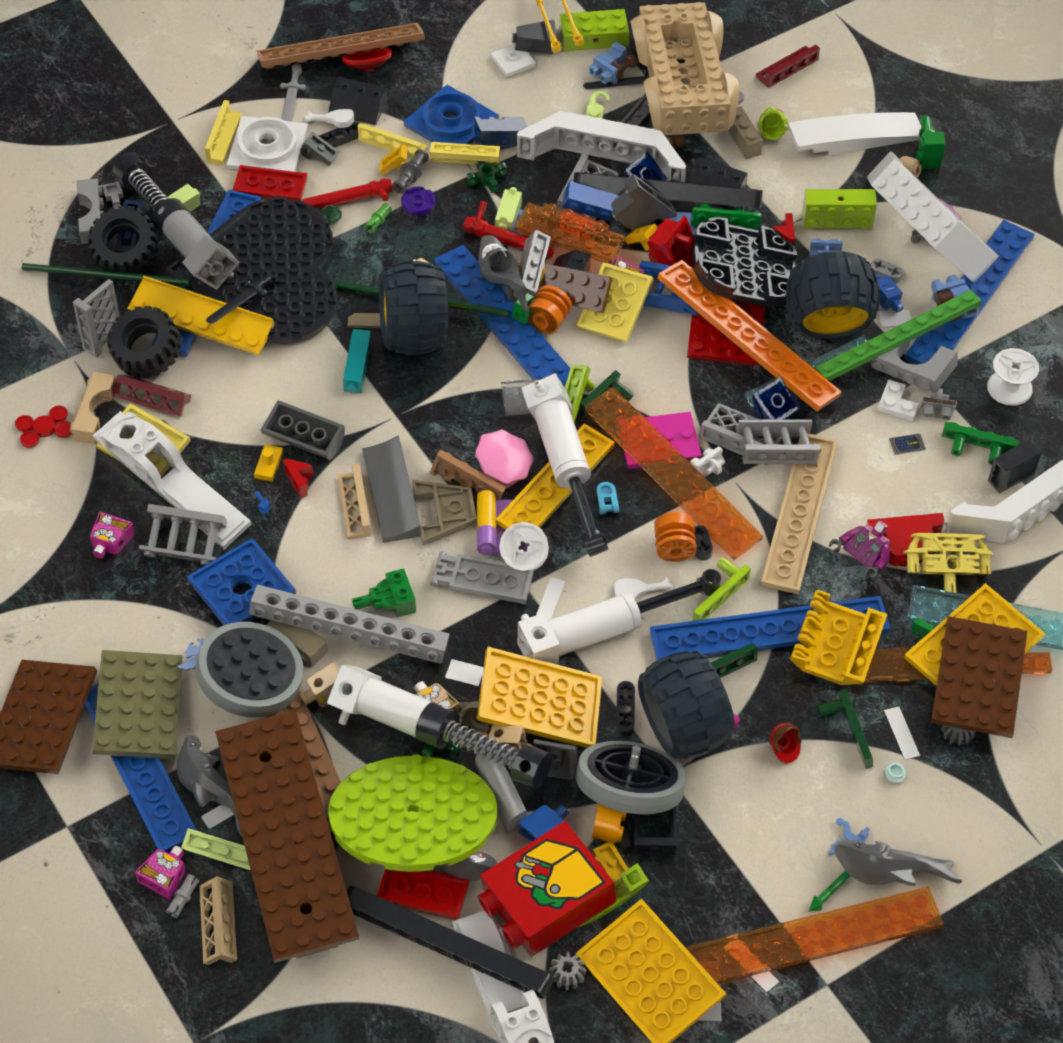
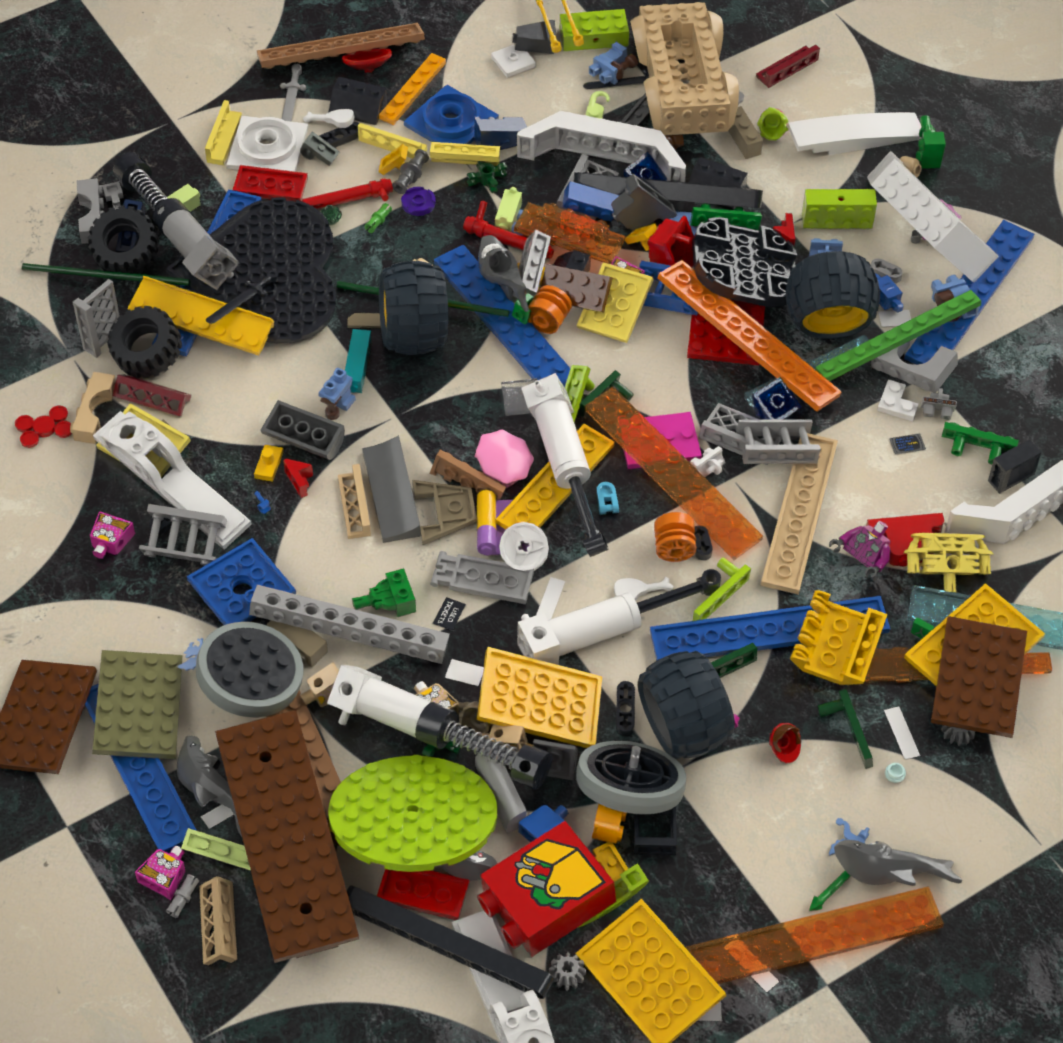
white piece [987,348,1039,406] -> none
none -> medium blue hips [318,368,356,420]
none -> light orange plate [379,53,446,125]
none -> black sticker [433,597,466,630]

